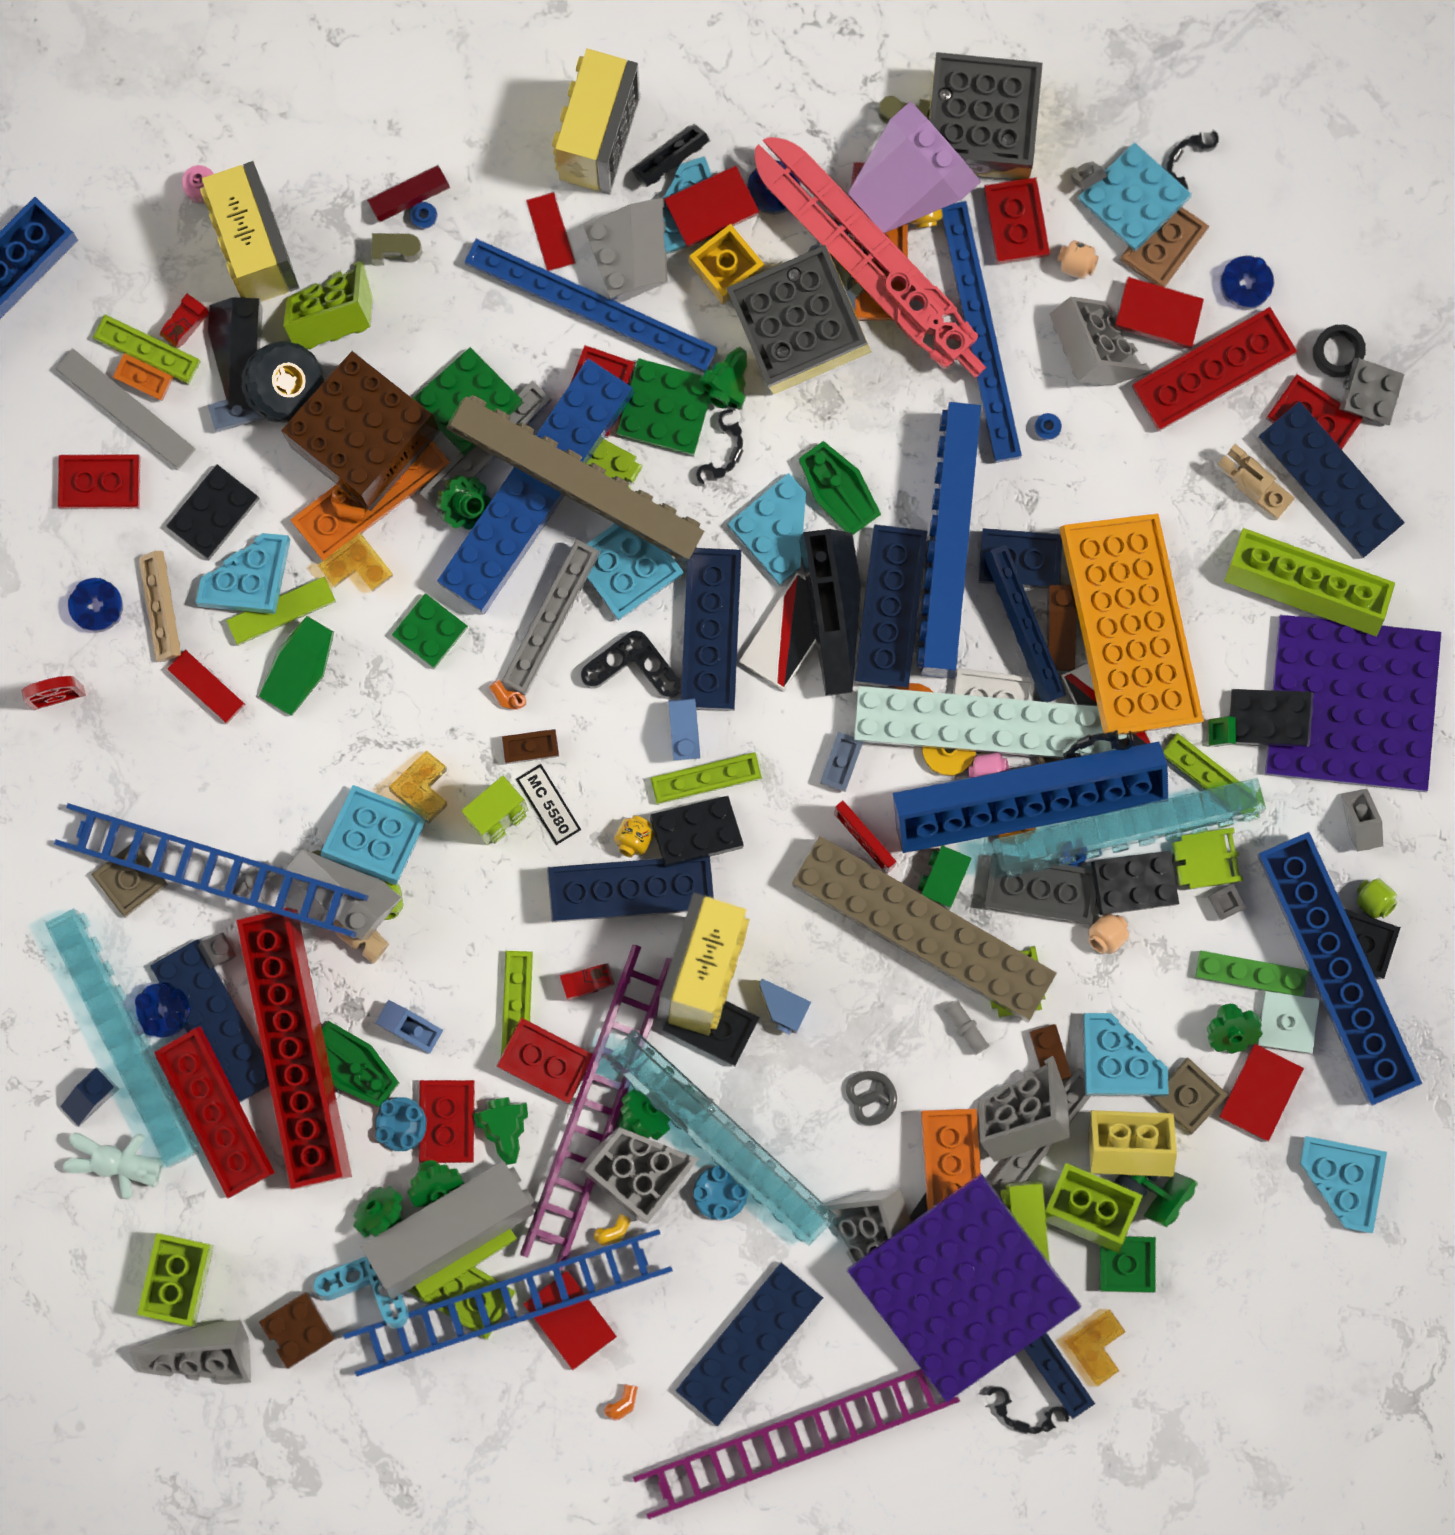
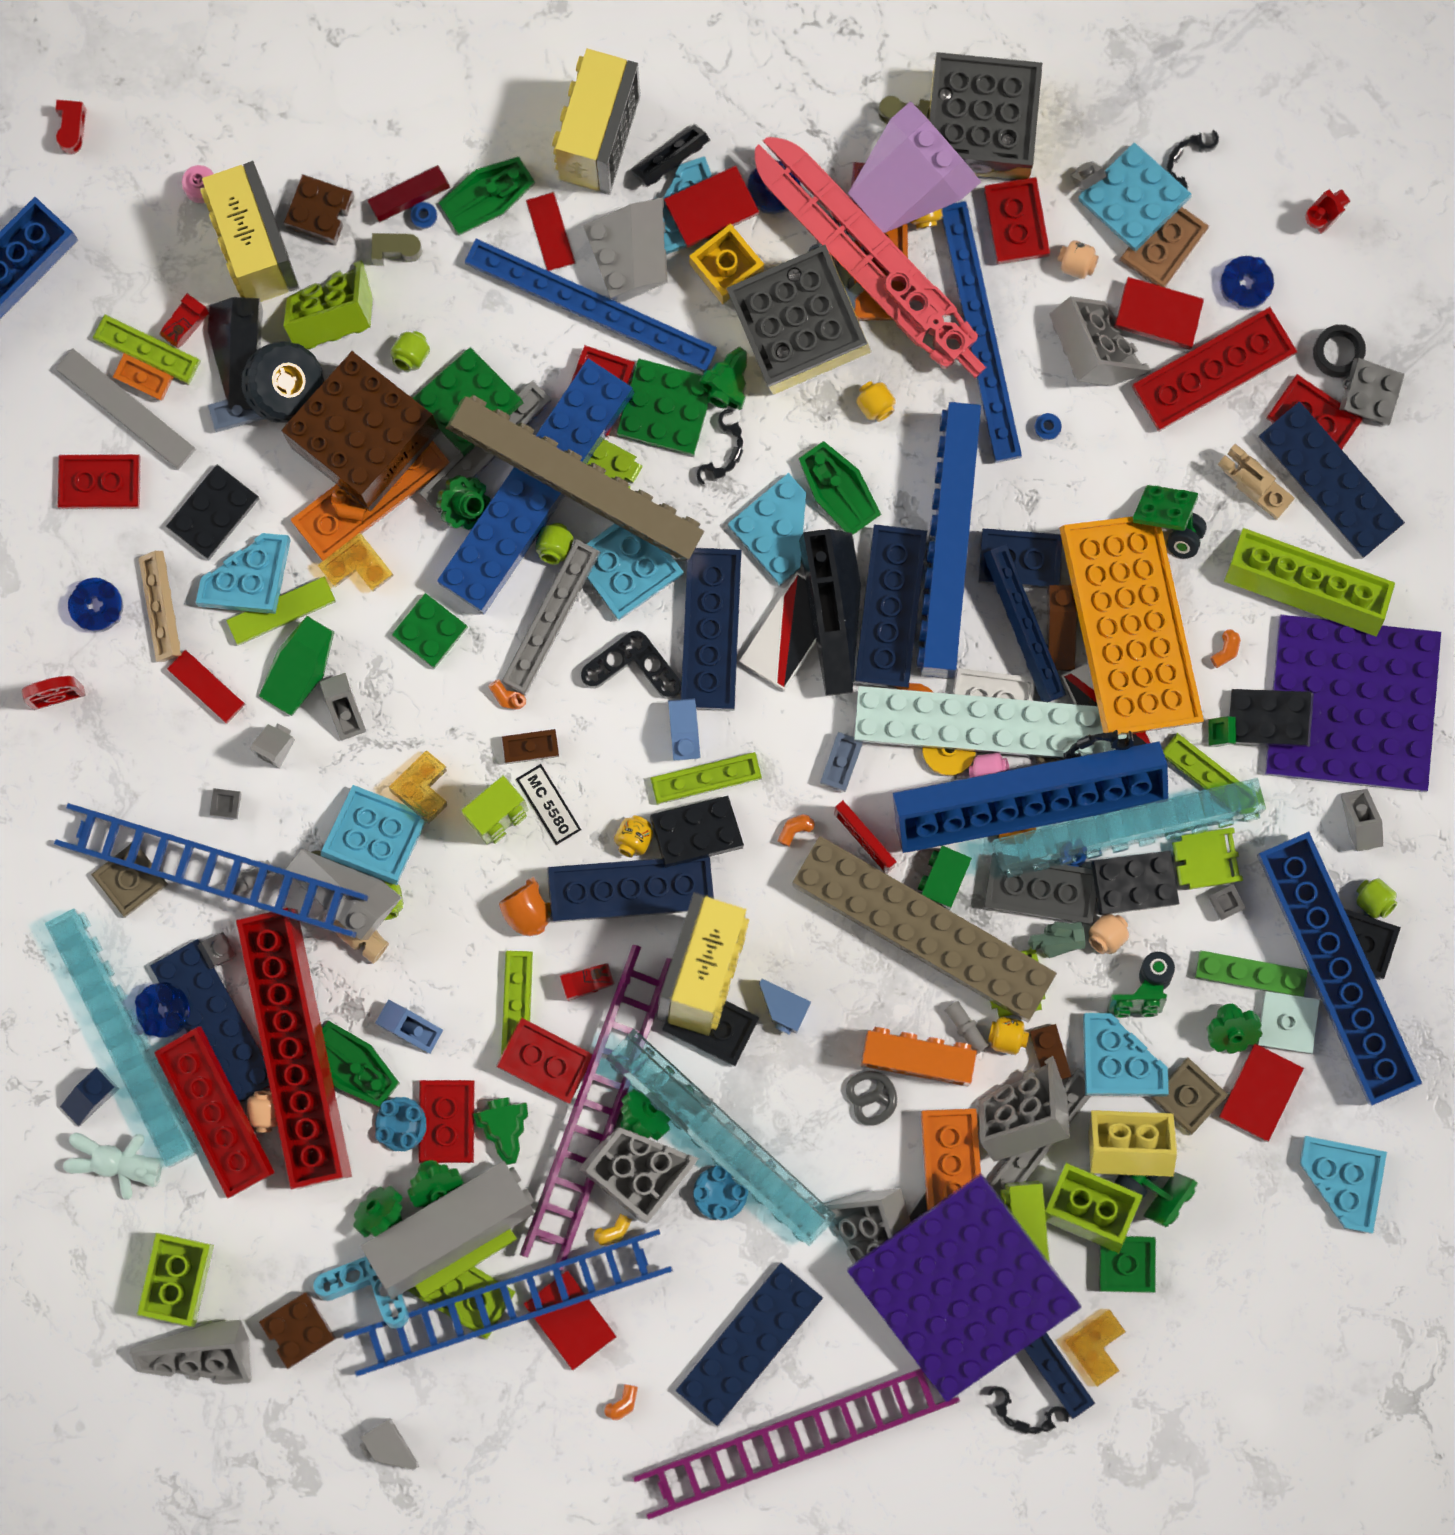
none -> red leg [55,99,87,154]
none -> flat silver plate [210,788,241,820]
none -> light nougat head [246,1091,278,1133]
none -> light grey slope [250,723,295,768]
none -> reddish brown piece [284,174,354,245]
none -> light grey slope [320,673,366,741]
none -> light grey slope [360,1419,420,1470]
none -> lime head [390,331,430,372]
none -> green piece [439,156,536,235]
none -> orange piece [499,876,551,936]
none -> lime head [535,523,574,565]
none -> orange arm [777,814,815,847]
none -> yellow head [856,381,896,422]
none -> orange brick [860,1027,977,1086]
none -> yellow head [988,1017,1029,1055]
none -> sand green rock [1028,921,1086,958]
none -> green plate [1107,951,1175,1018]
none -> green plate [1133,485,1207,559]
none -> orange arm [1210,629,1241,668]
none -> red hips [1305,189,1351,234]

